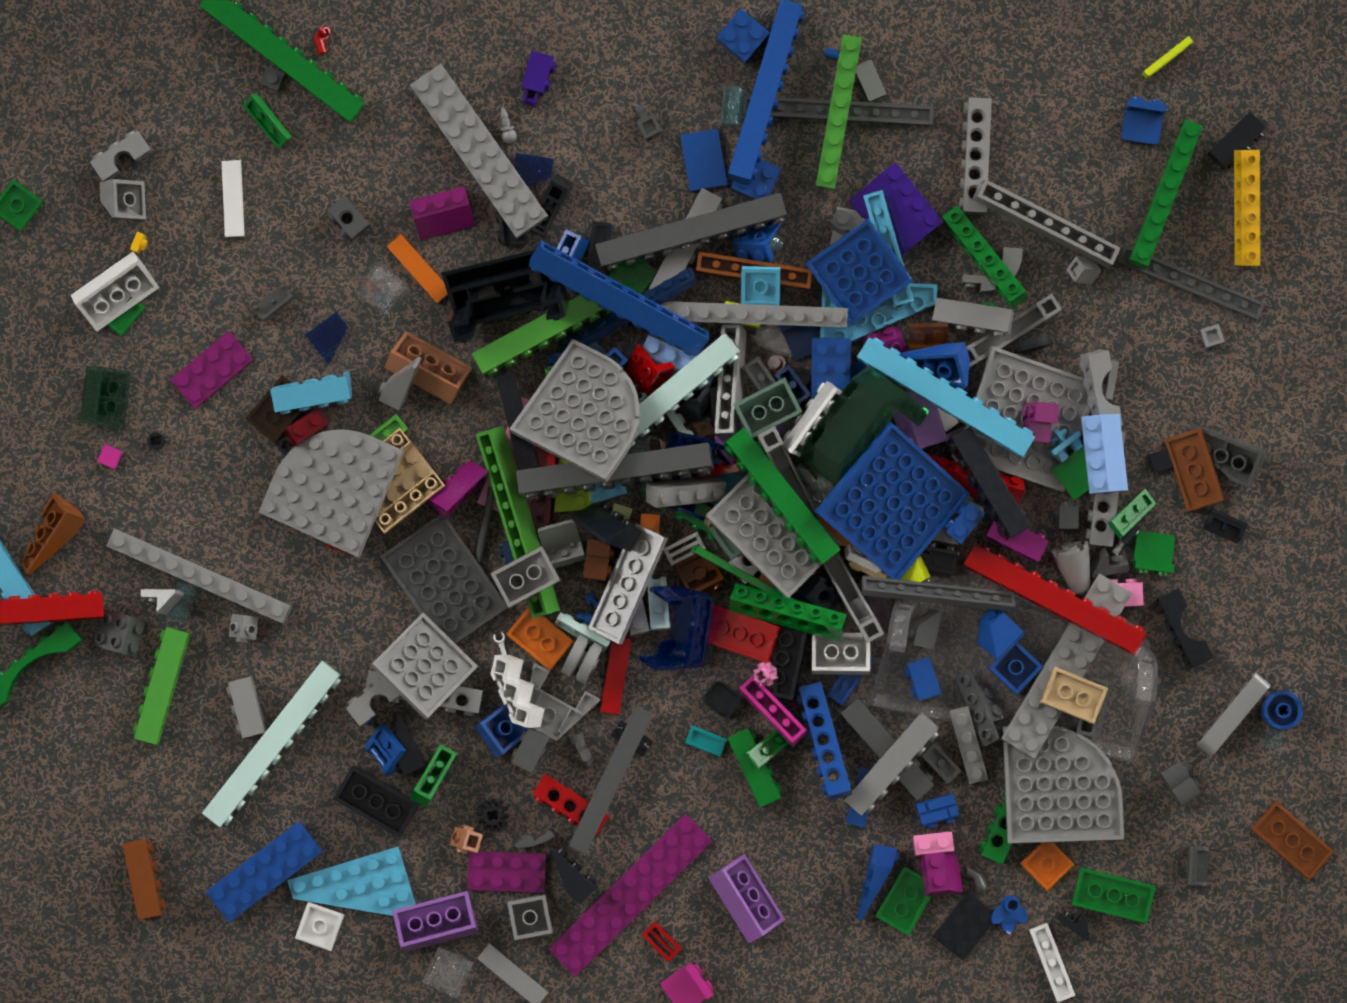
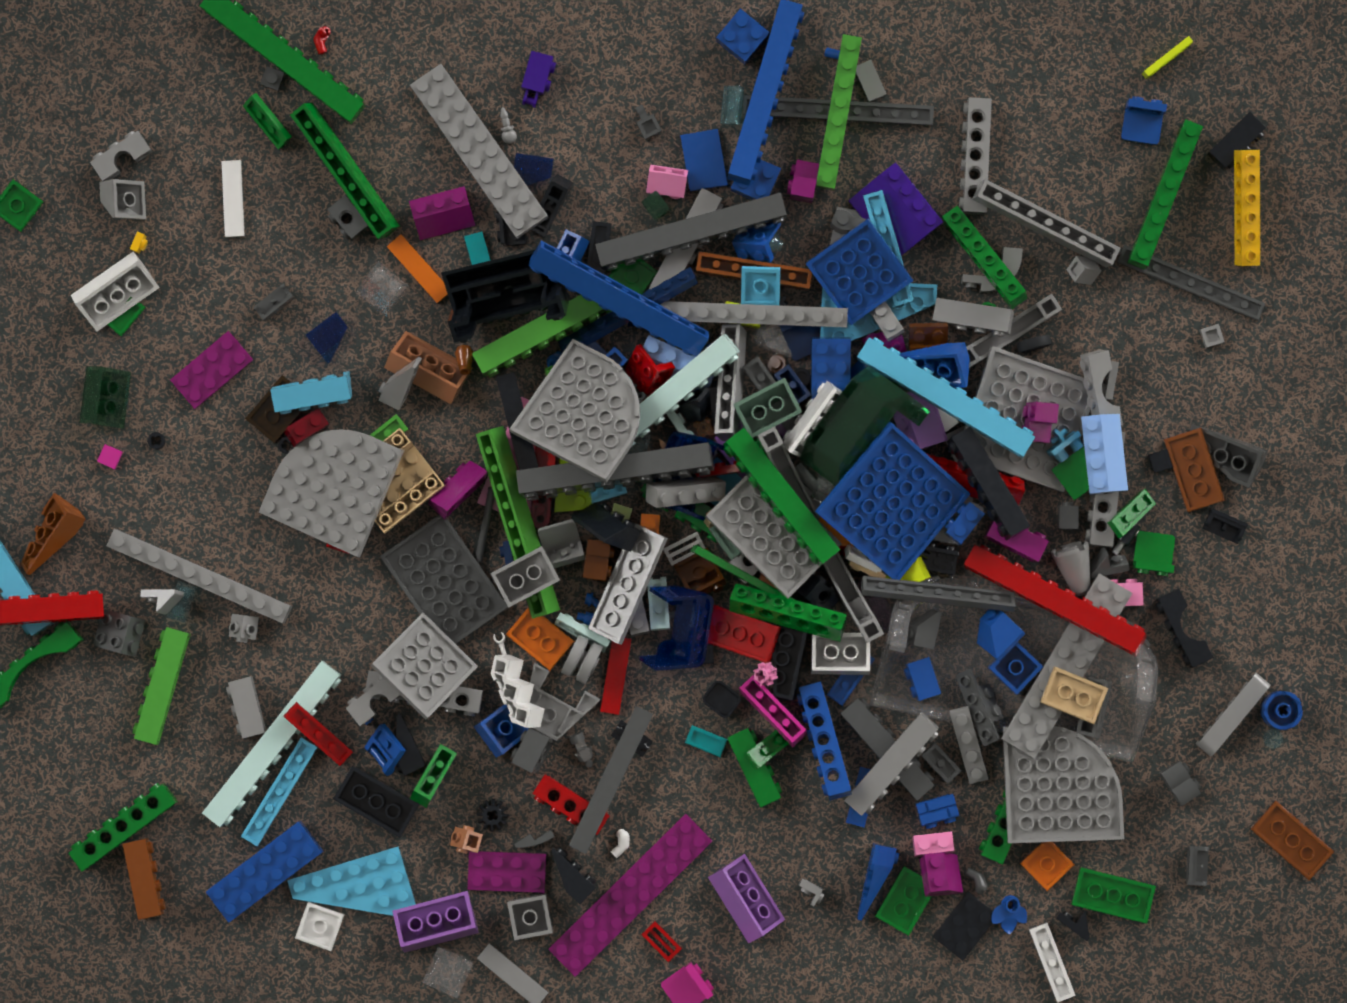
none -> green brick [68,783,178,872]
none -> medium azure plate [241,737,318,846]
none -> red plate [284,702,353,766]
none -> green brick [290,103,400,239]
none -> dark orange cone [455,345,474,375]
none -> teal tile [464,231,490,265]
none -> white arm [610,829,630,858]
none -> clear green panel [641,191,672,221]
none -> bright pink brick [646,165,688,199]
none -> magenta brick [786,160,819,203]
none -> light grey bracket [799,878,824,907]
none -> light grey plate [869,301,905,342]

